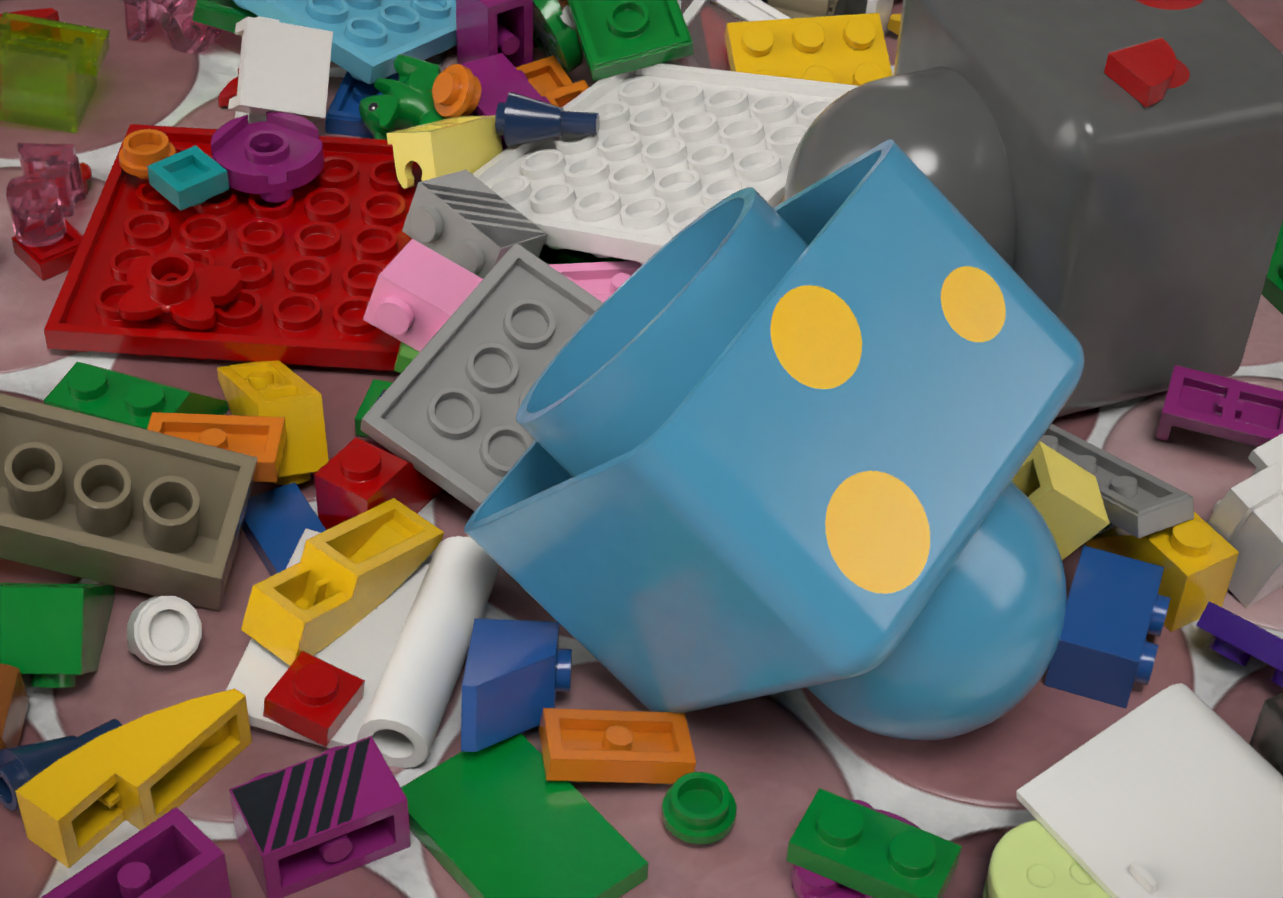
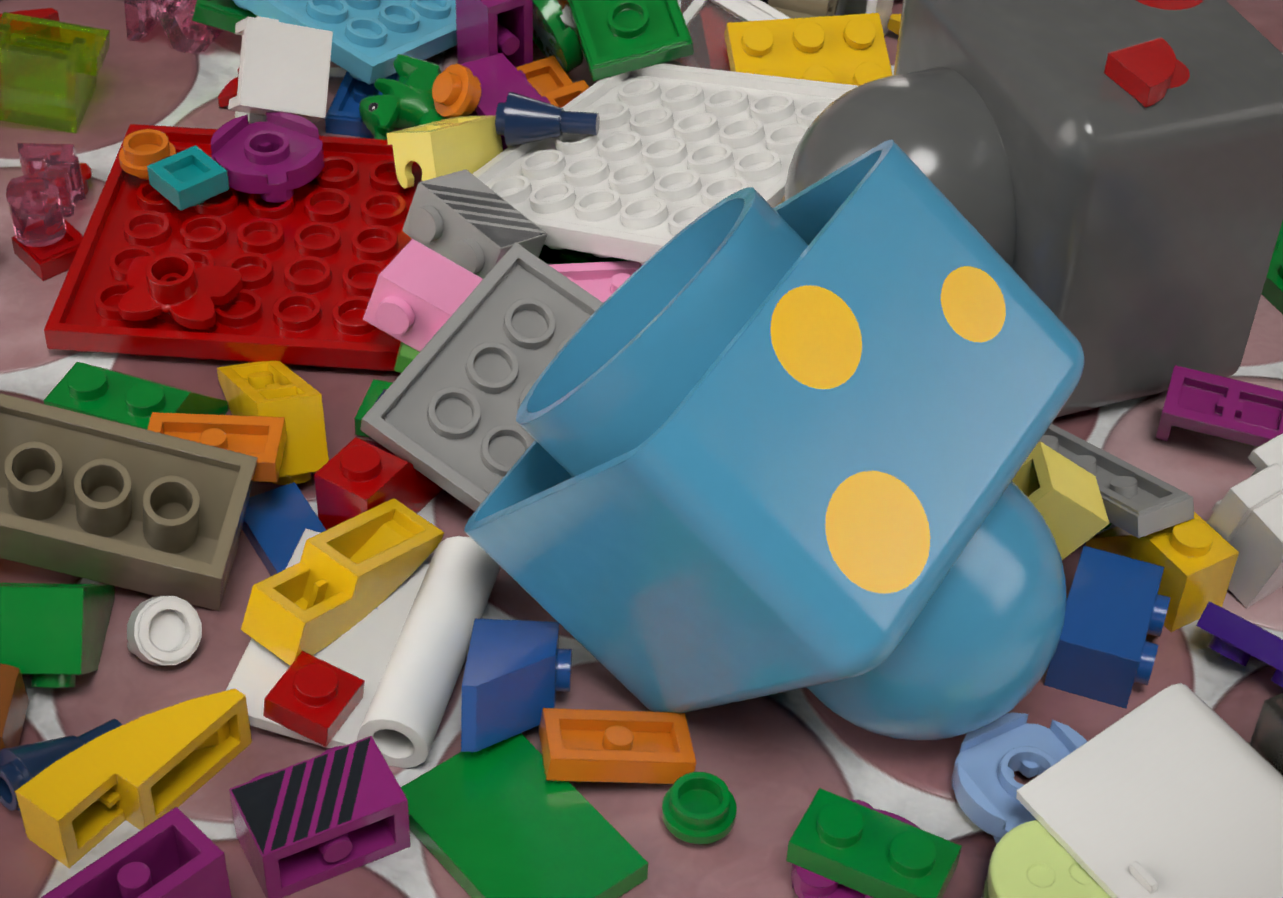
none -> light blue plate [952,712,1088,844]

